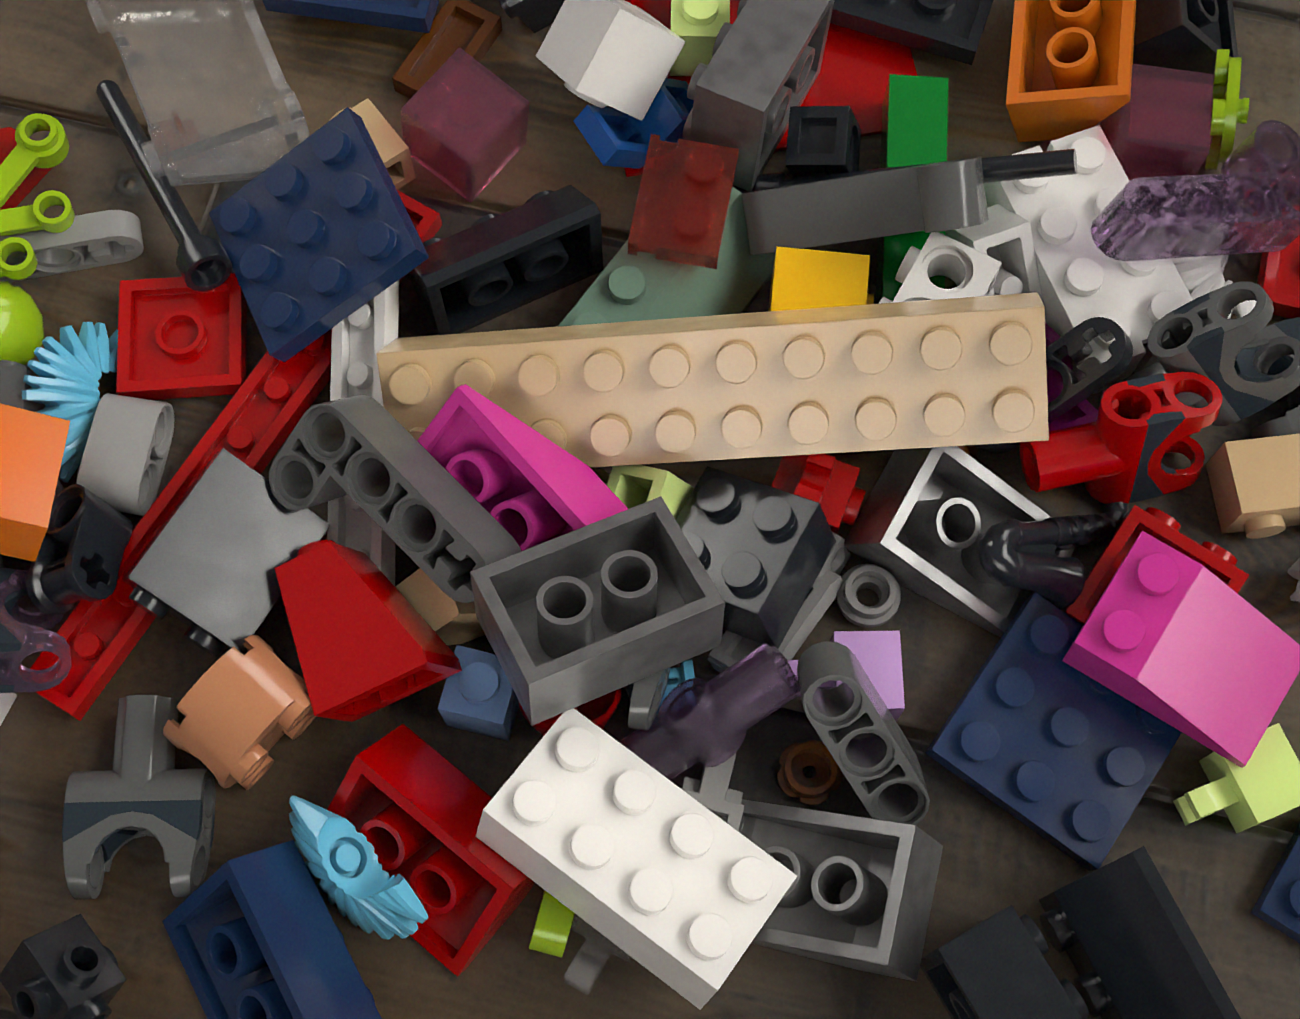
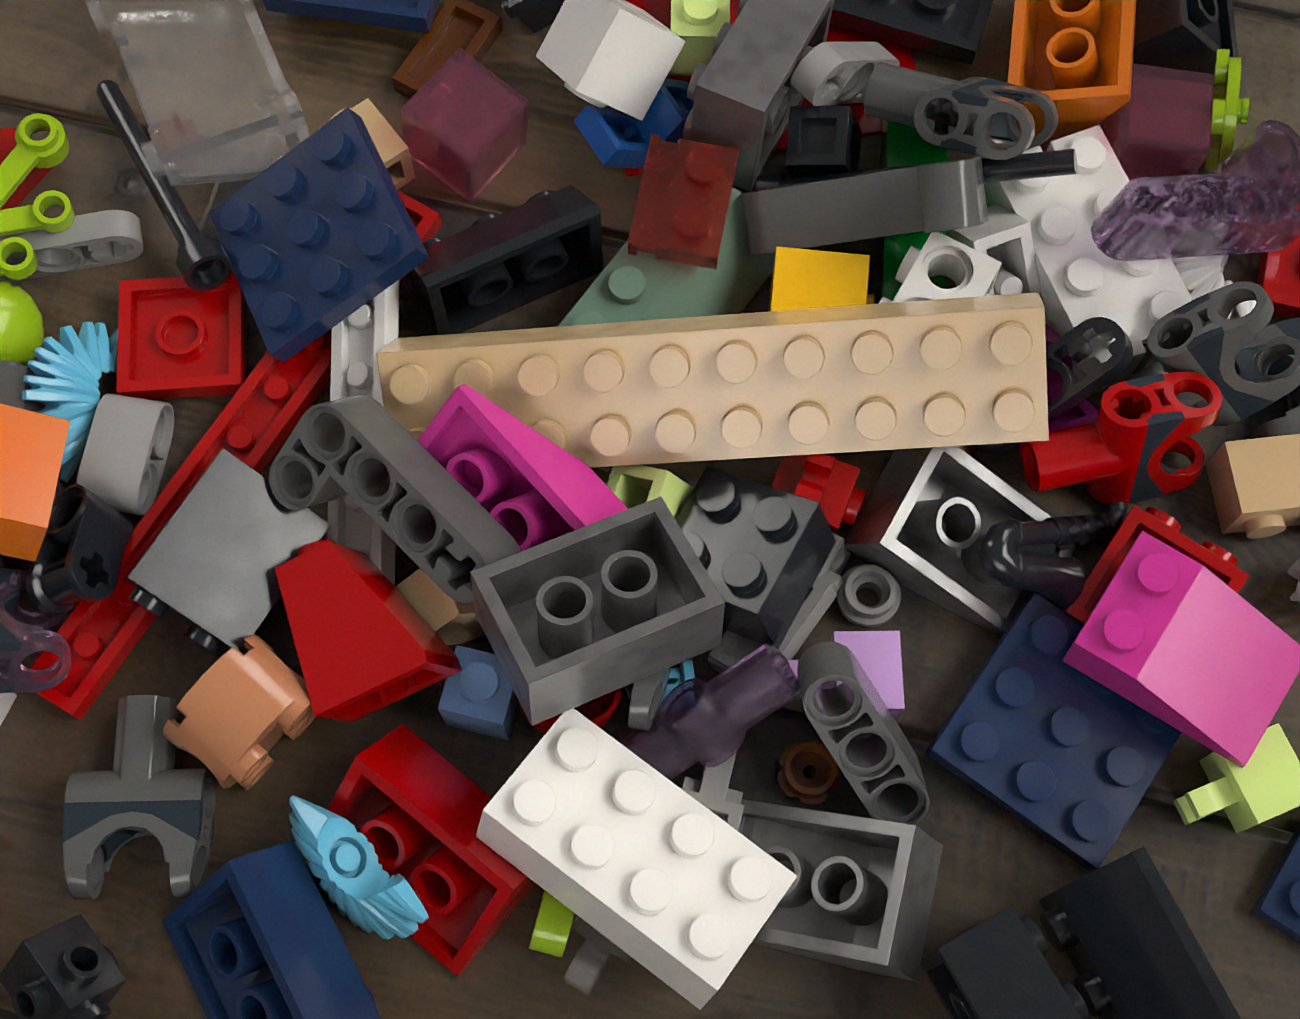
none -> light grey beam [791,42,900,106]
none -> dark grey connector [863,62,1058,160]

